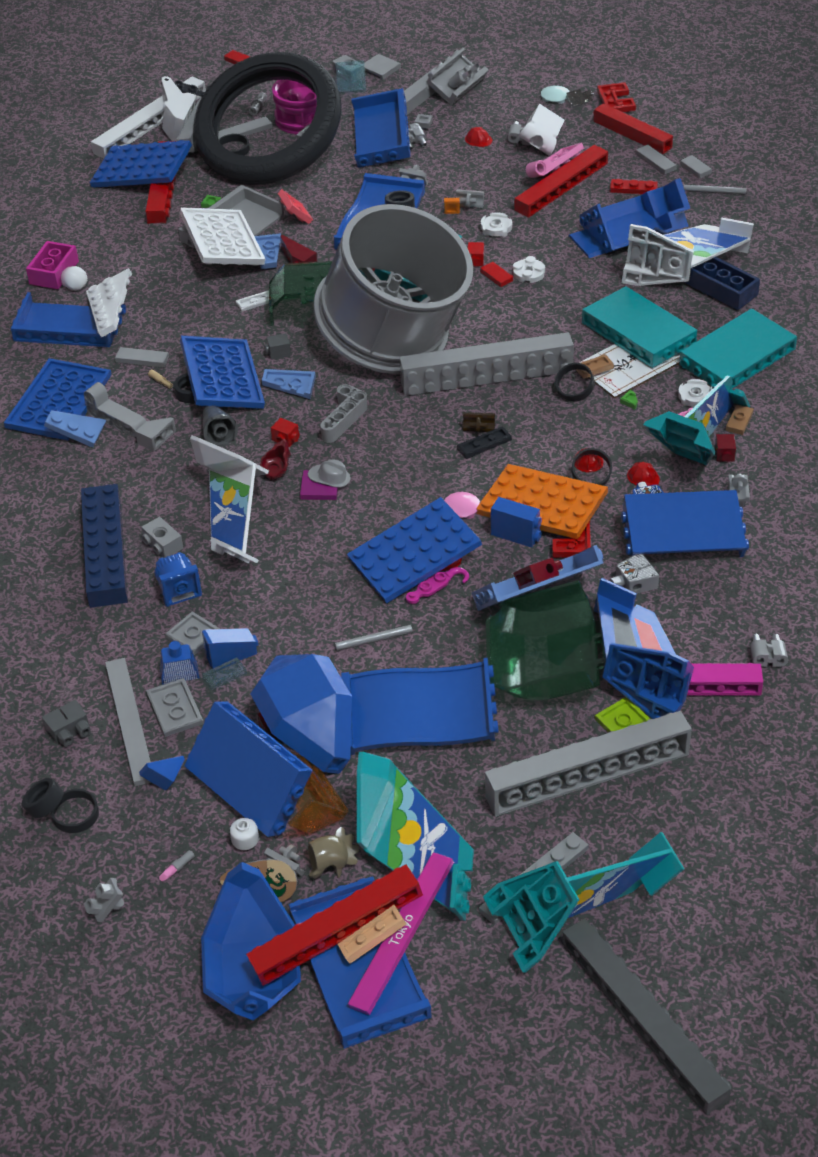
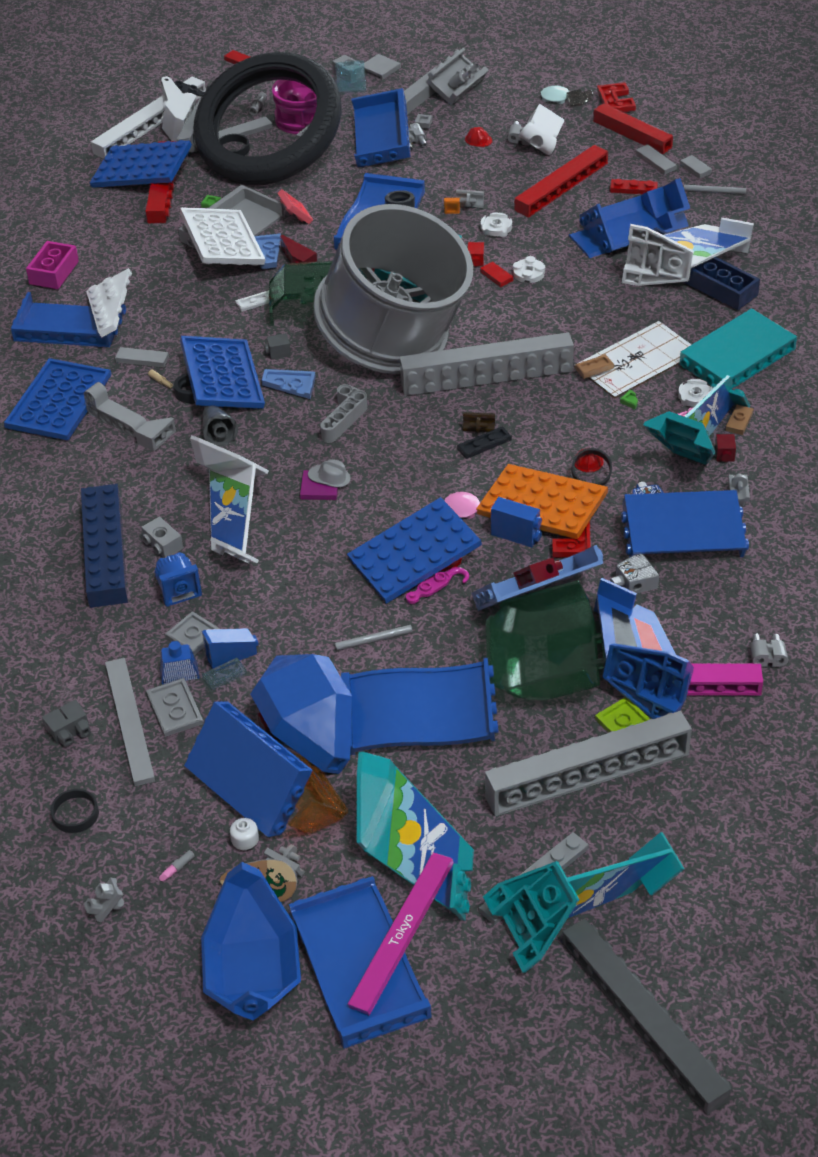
black tyre [22,778,64,819] -> none
medium blue wing [44,410,106,447] -> none
white hair [61,266,88,291] -> none
blue slope [139,756,185,790] -> none
red brick [246,864,423,986] -> none
dark red hair [260,439,291,480] -> none
red brick [271,418,300,447] -> none
dark tan piece [308,827,360,878] -> none
light nougat plate [338,905,406,964] -> none
light grey hips [399,165,428,186] -> none
bright pink hinge [526,143,584,178] -> none
black tyre [555,363,595,401] -> none
teal panel [582,286,697,368] -> none
red piece [627,461,660,486] -> none

